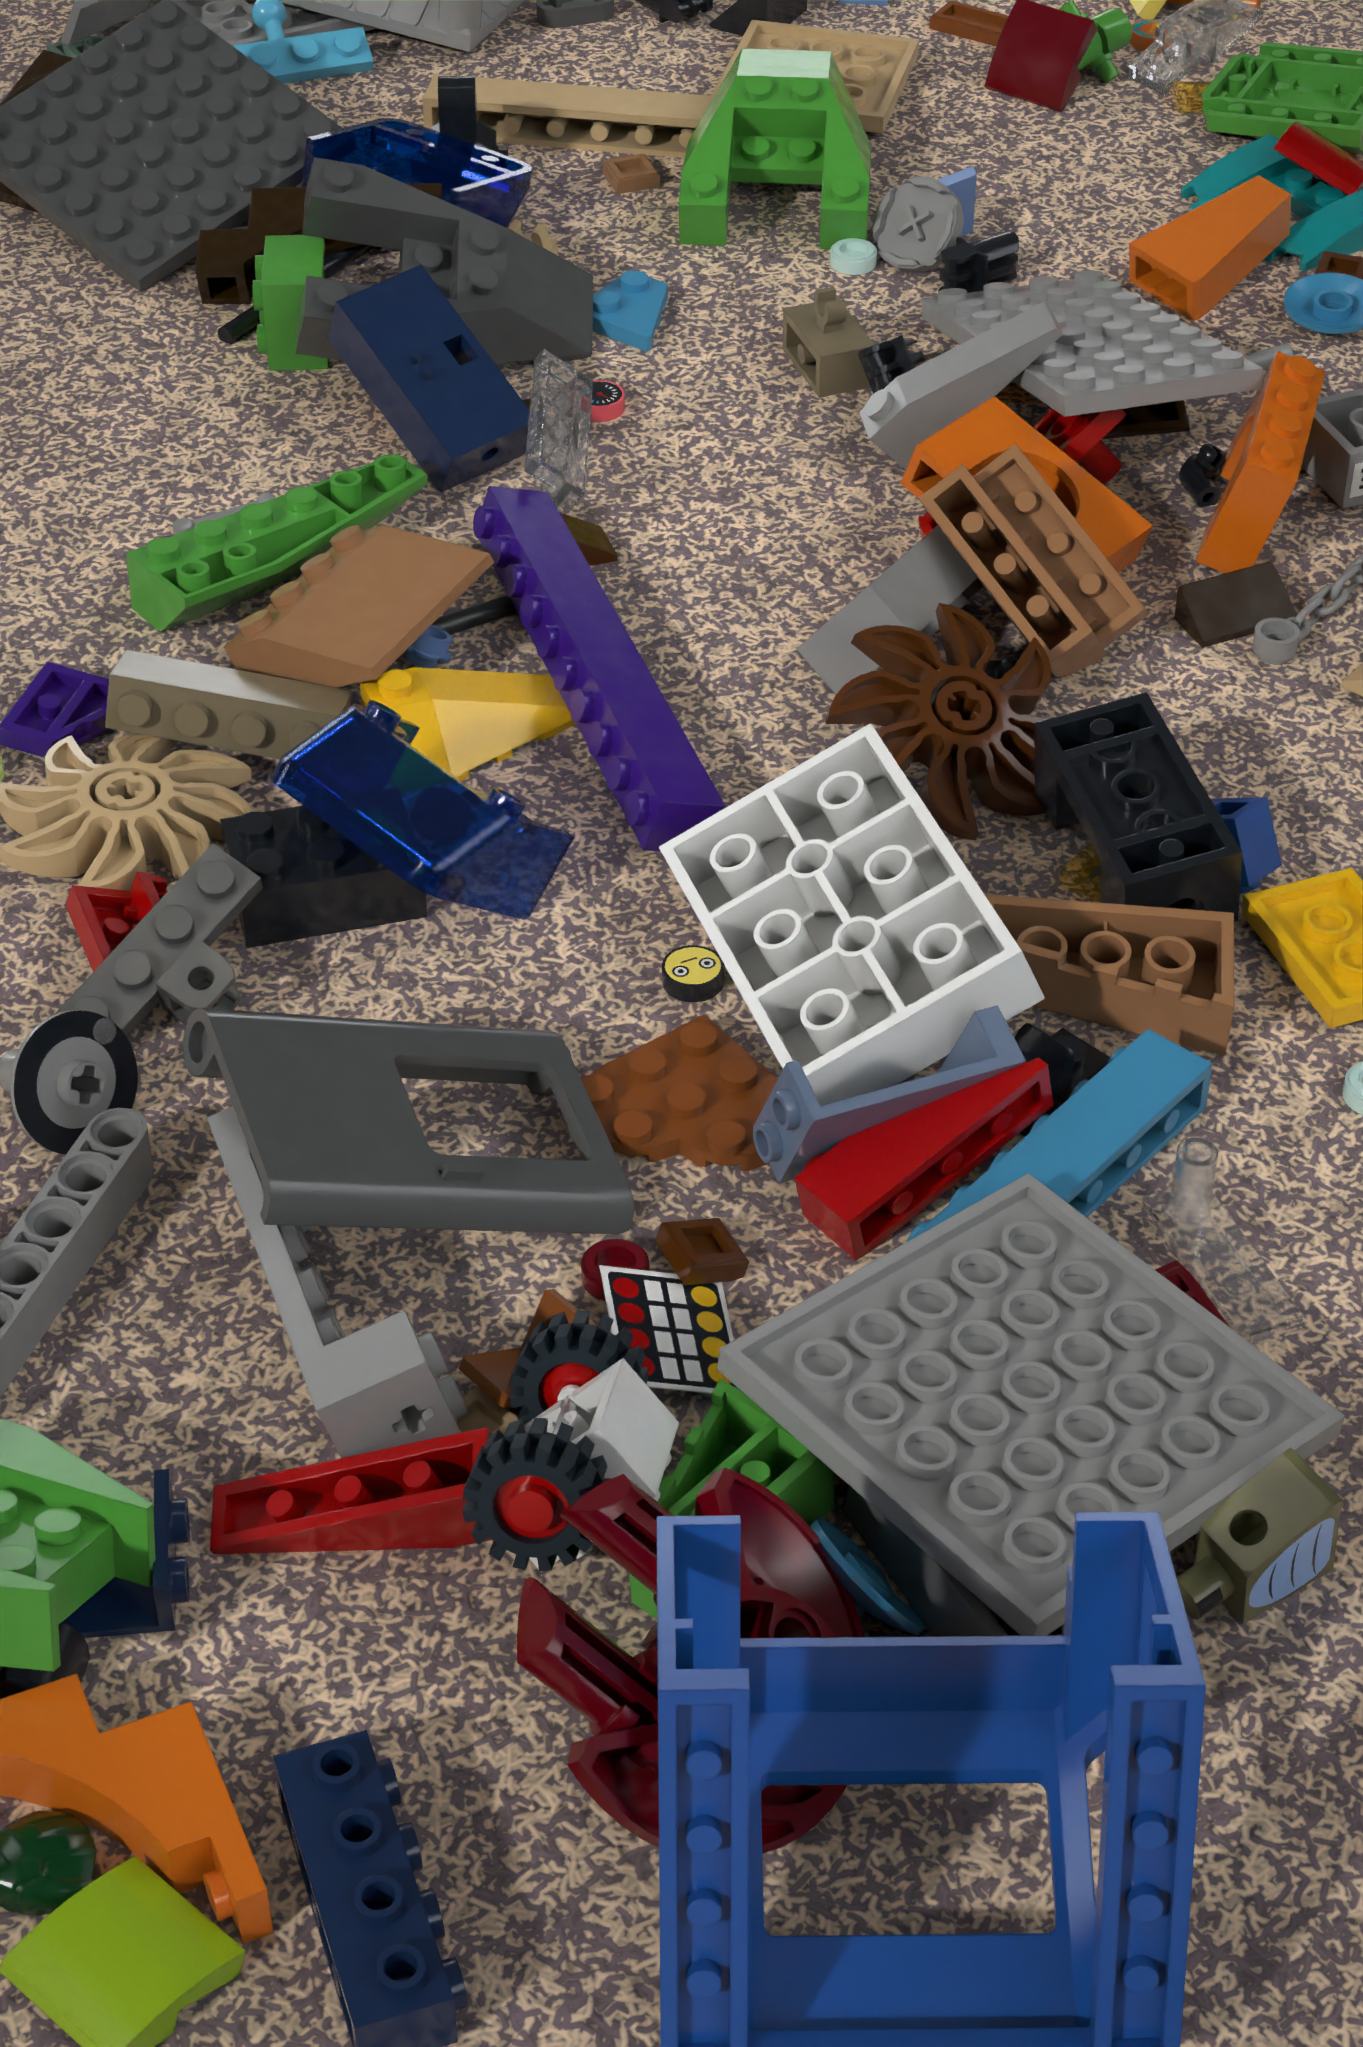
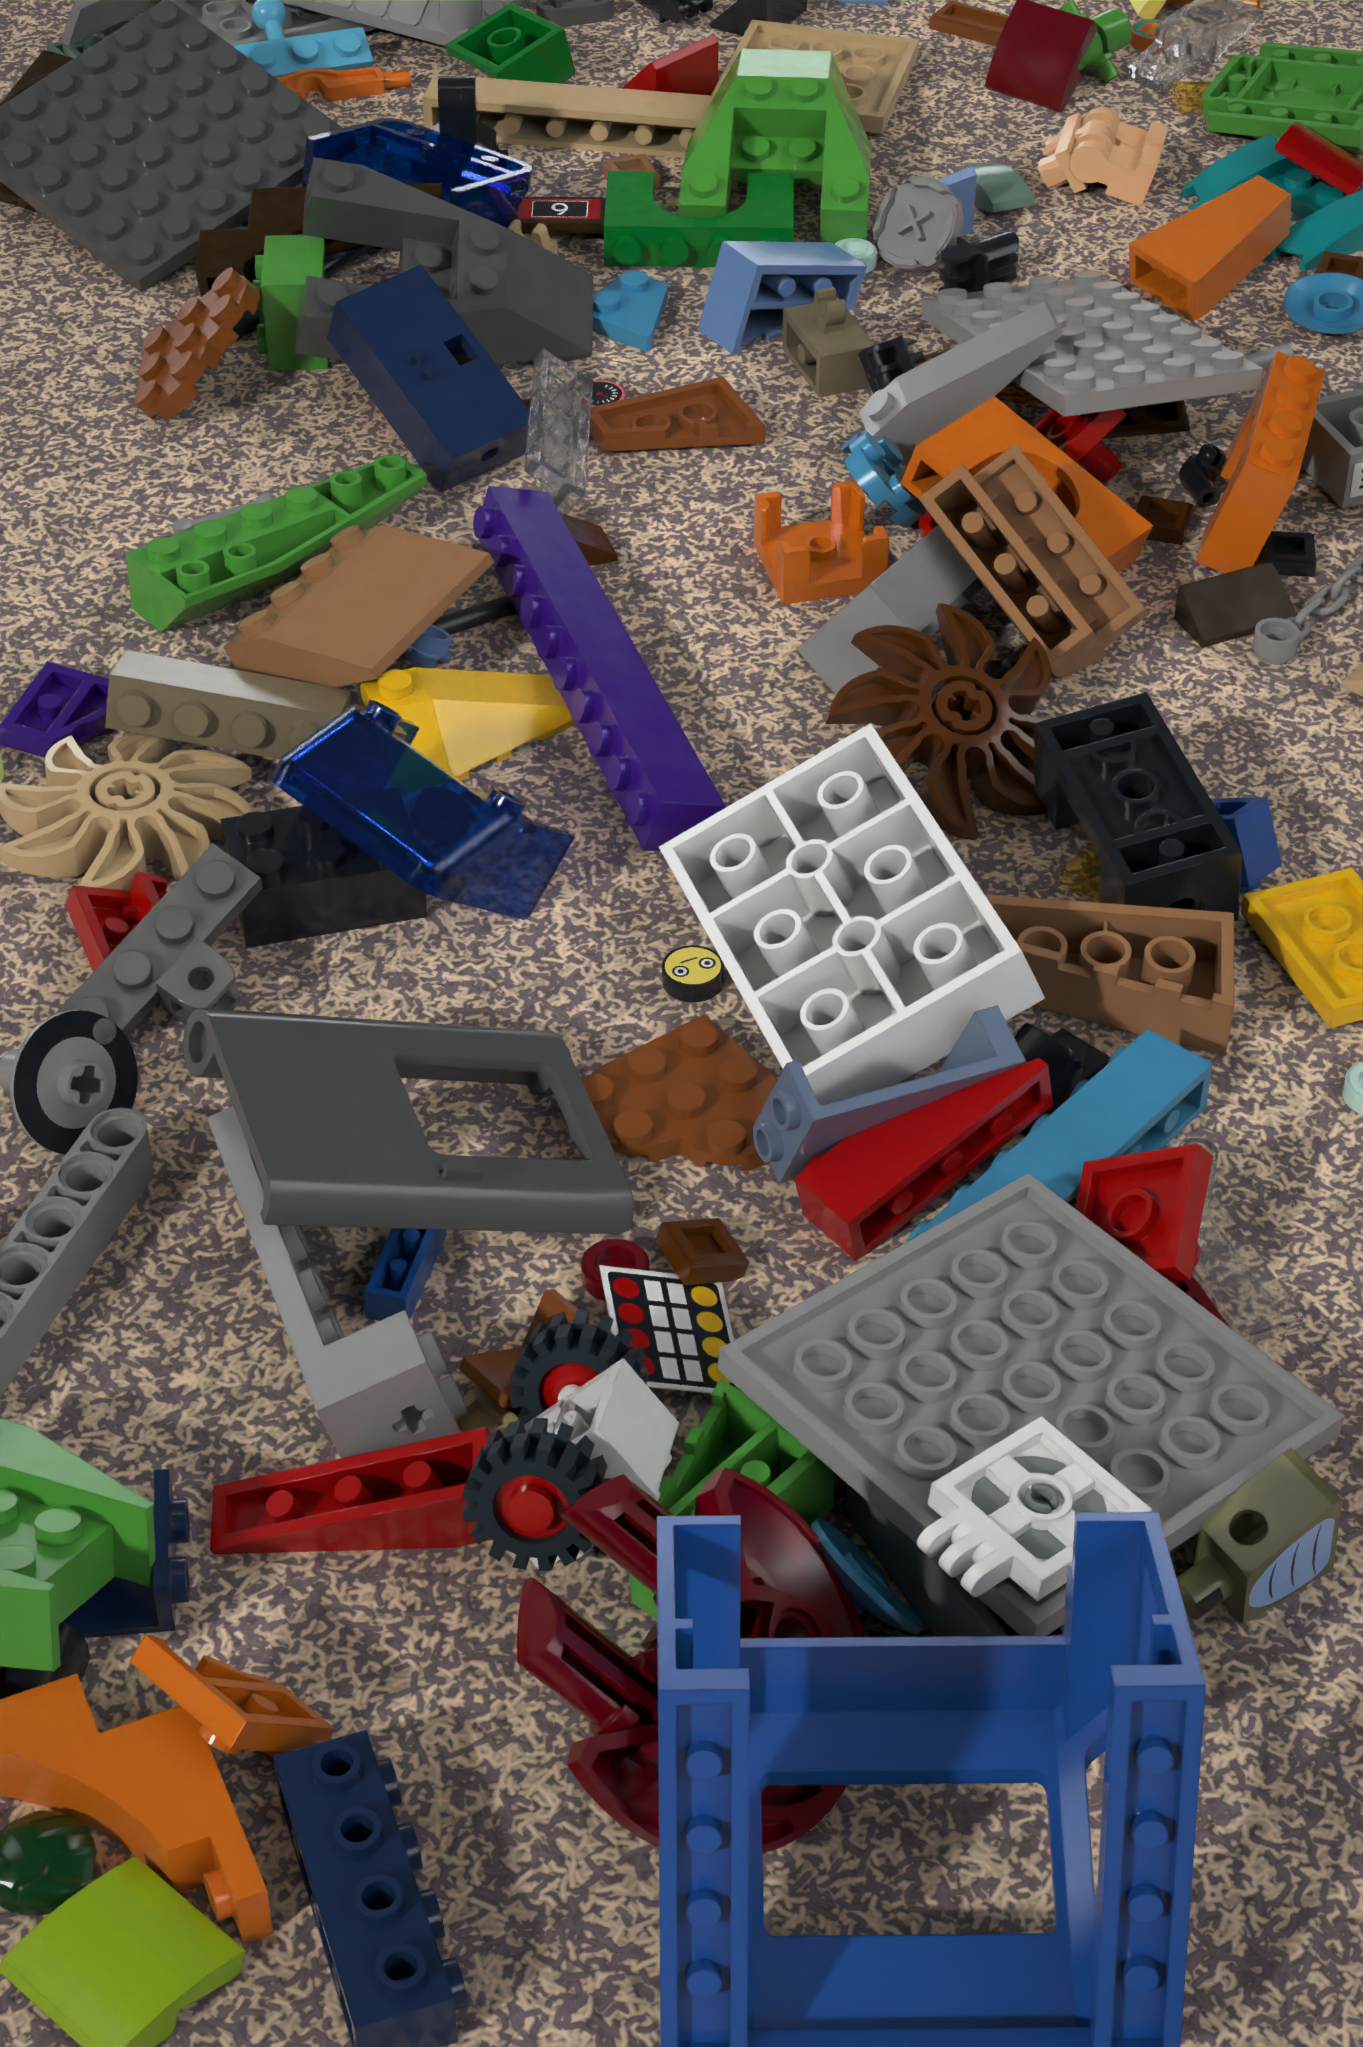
none -> orange wing [129,1634,335,1757]
none -> dark orange plate [134,267,260,420]
none -> orange piece [275,66,411,101]
none -> blue piece [364,1228,446,1321]
none -> green slope [445,3,576,84]
none -> slope [512,197,606,234]
none -> dark orange wing [584,376,765,452]
none -> green arch [604,171,794,267]
none -> red slope [622,34,719,96]
none -> medium blue wedge [698,241,867,354]
none -> orange panel [754,480,889,605]
none -> dark azure plate [841,431,926,528]
none -> white piece [917,1416,1152,1601]
none -> sand green slope [953,160,1035,213]
none -> light nougat hips [1038,108,1169,205]
none -> red tile [1075,1143,1213,1282]
none -> reddish brown tile [1136,495,1193,545]
none -> black tile [1259,531,1316,577]

